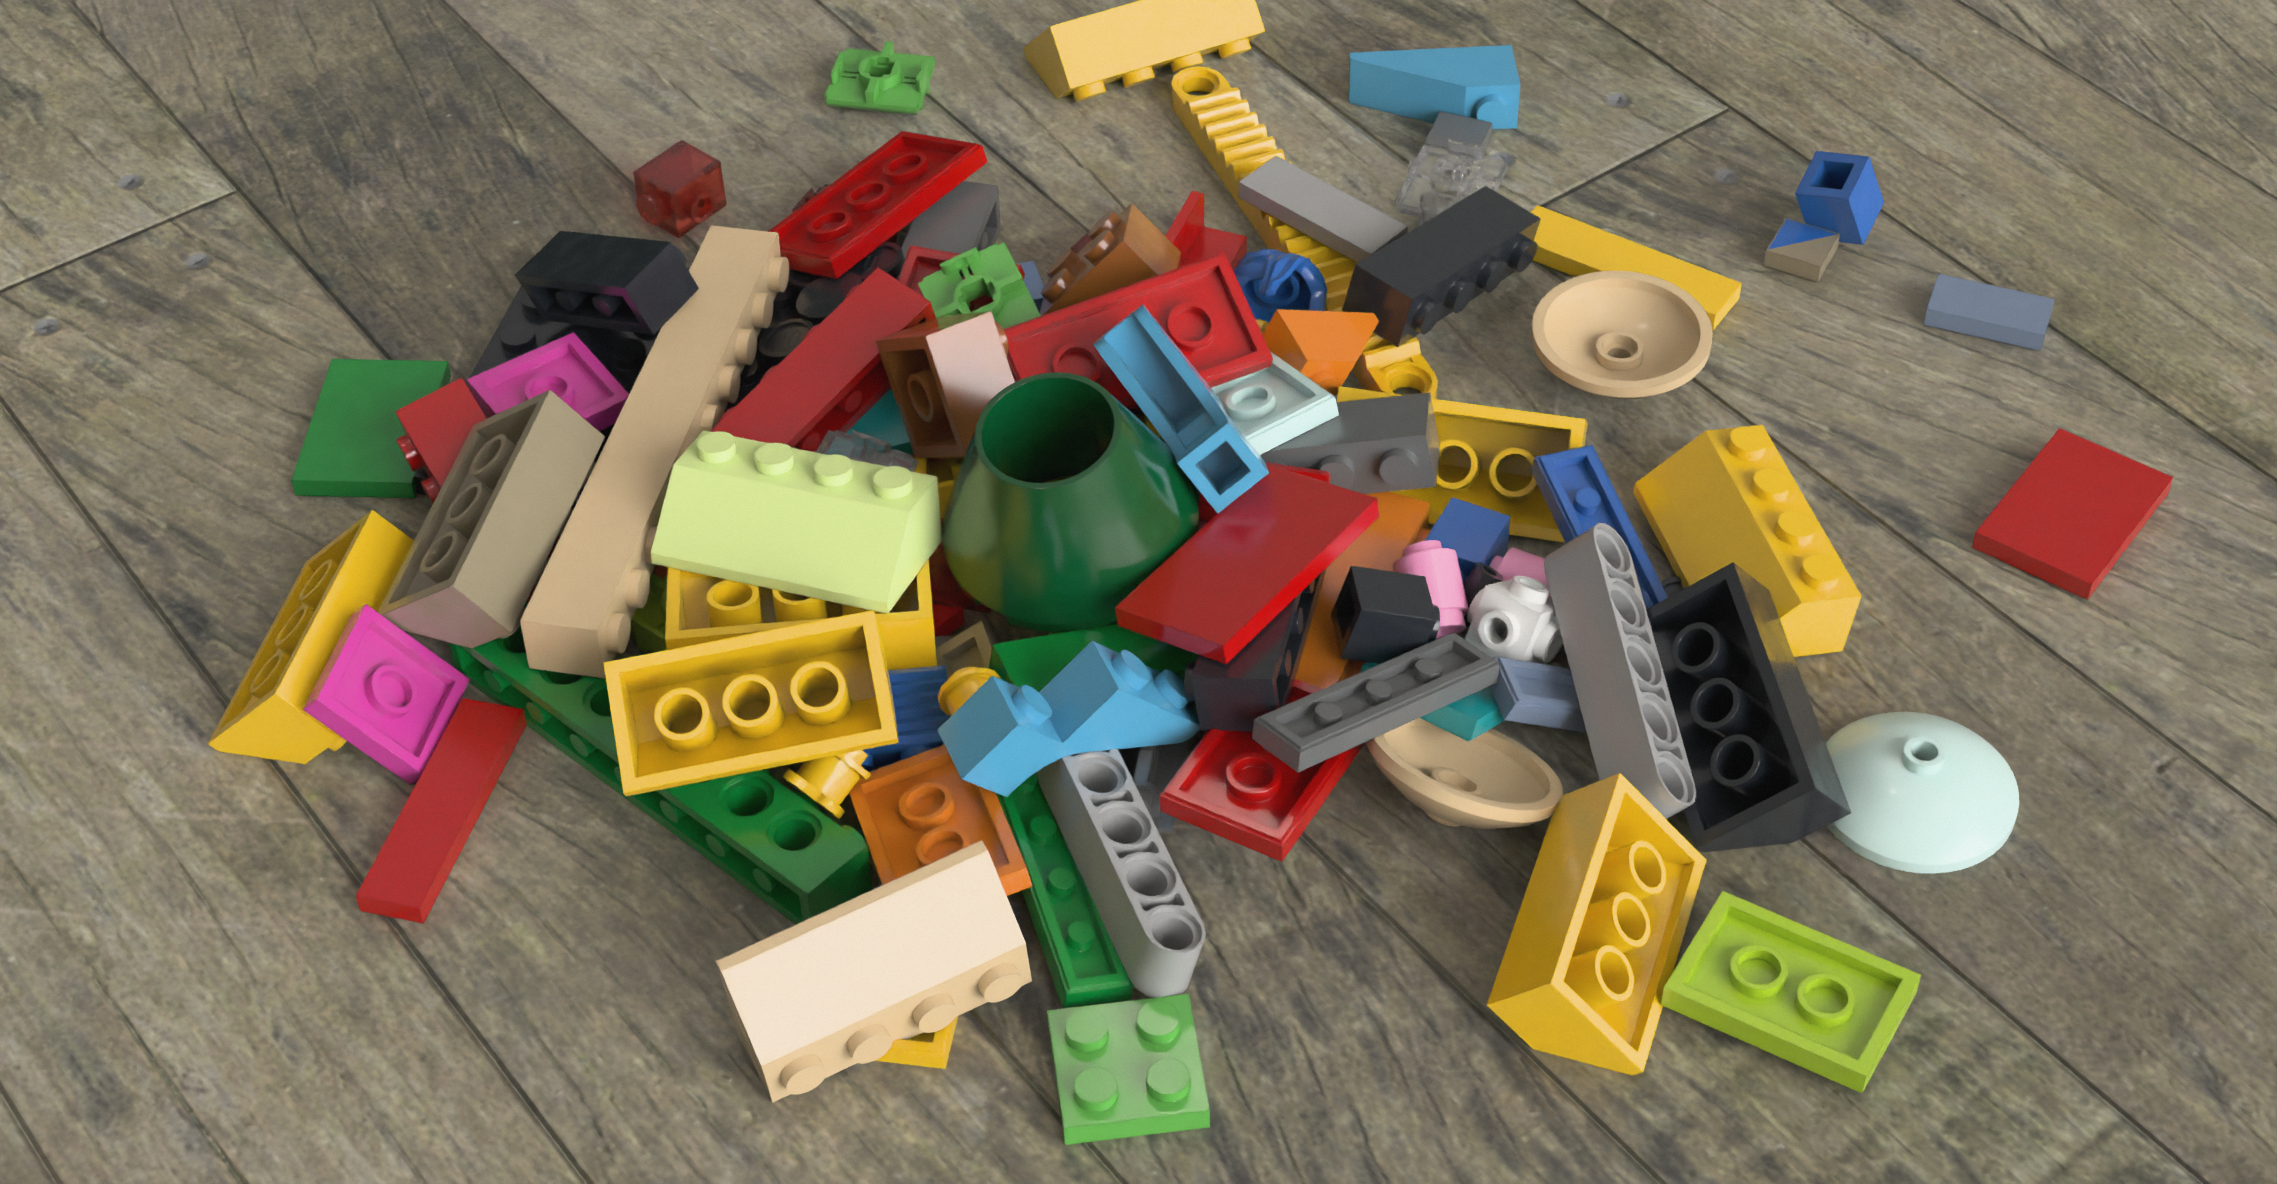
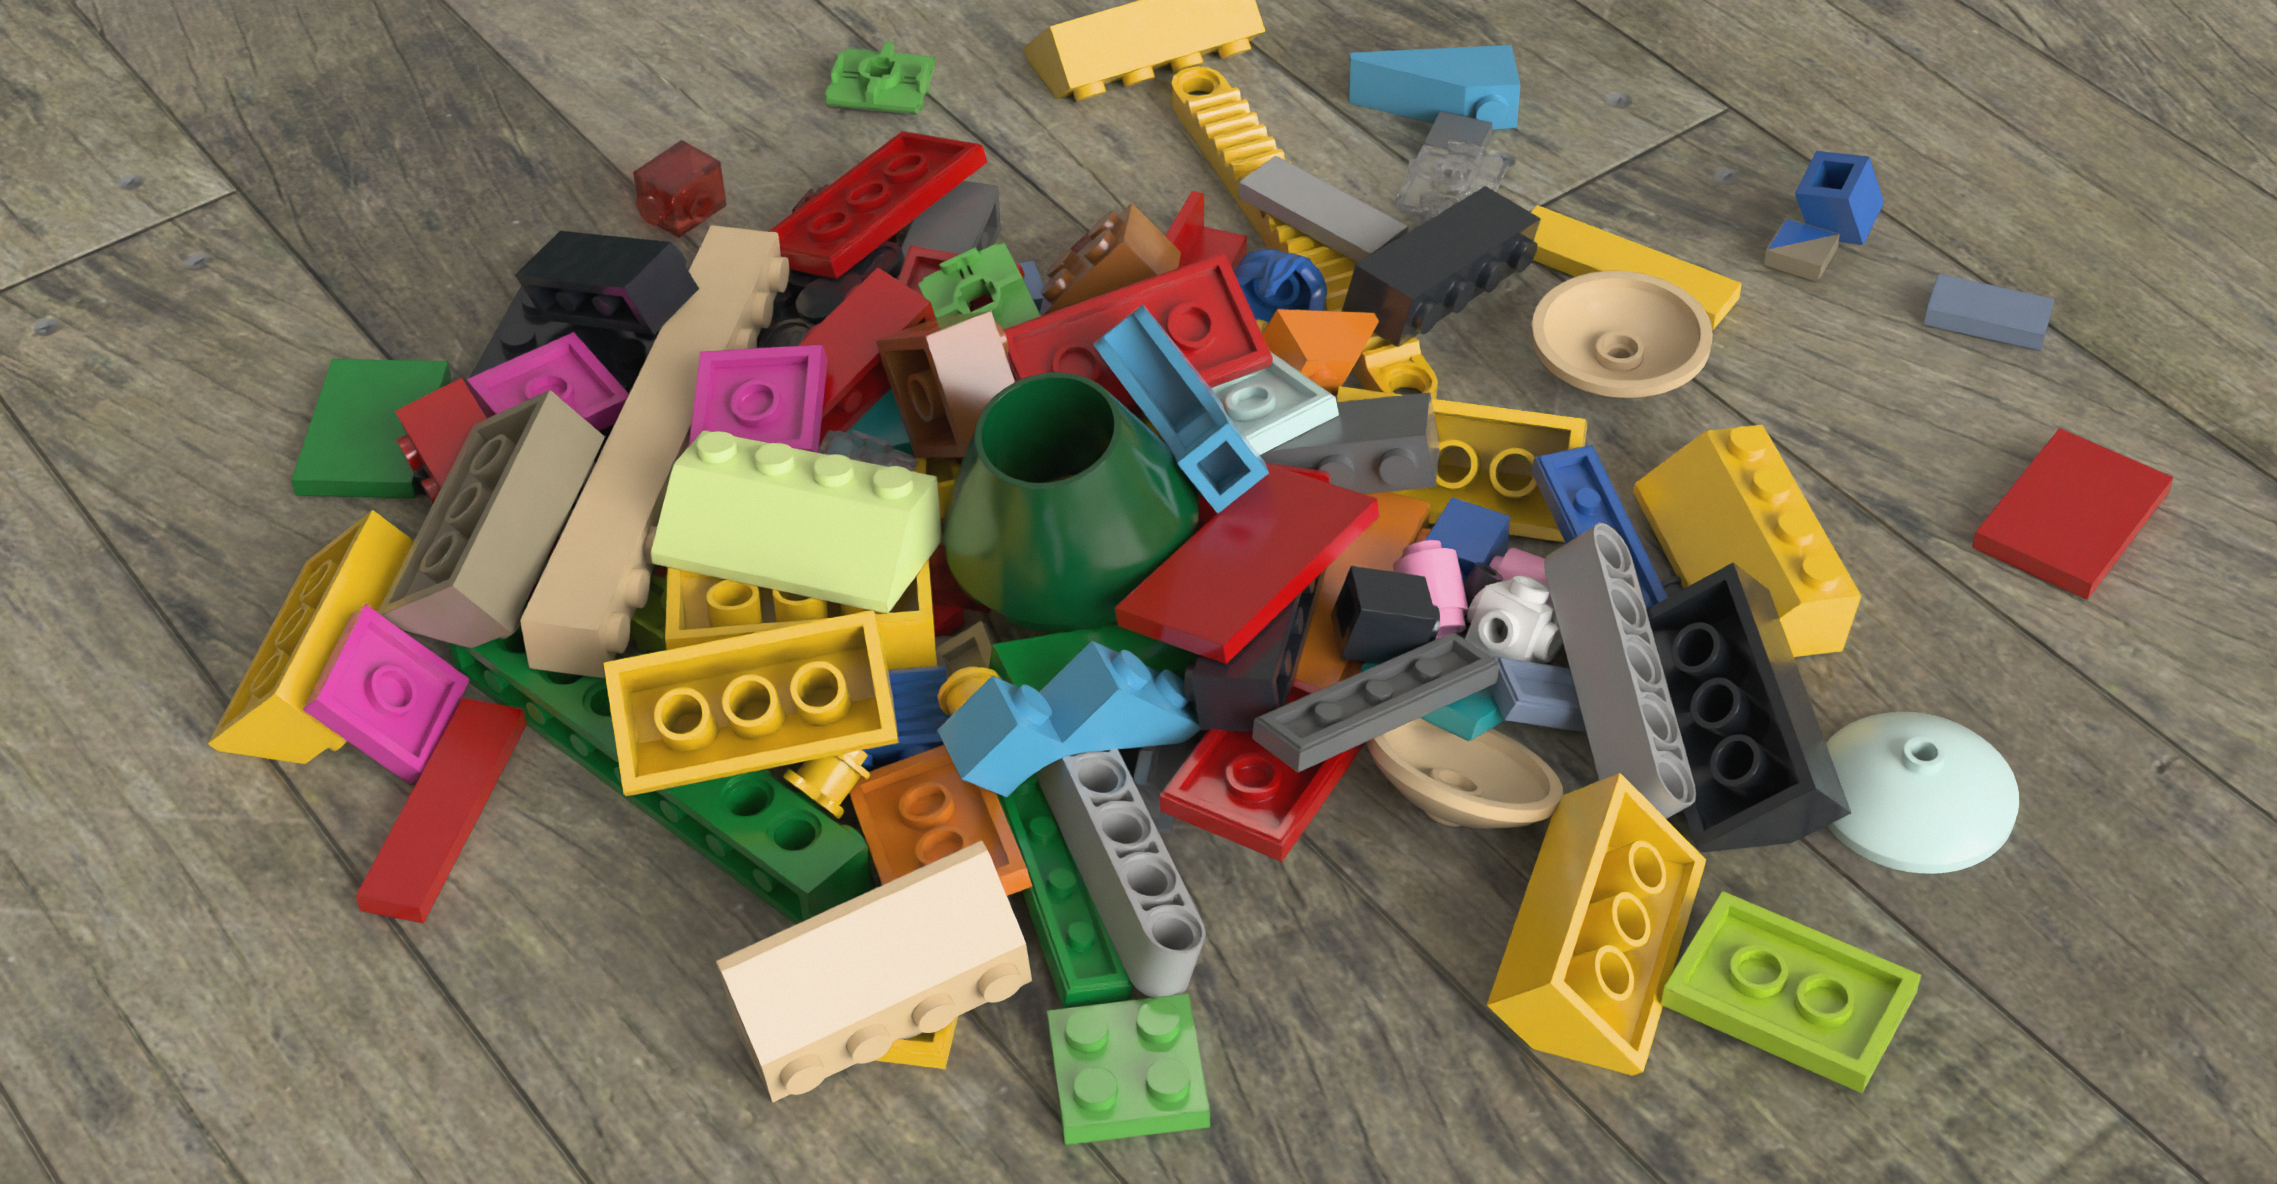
none -> dark pink plate [689,345,828,453]

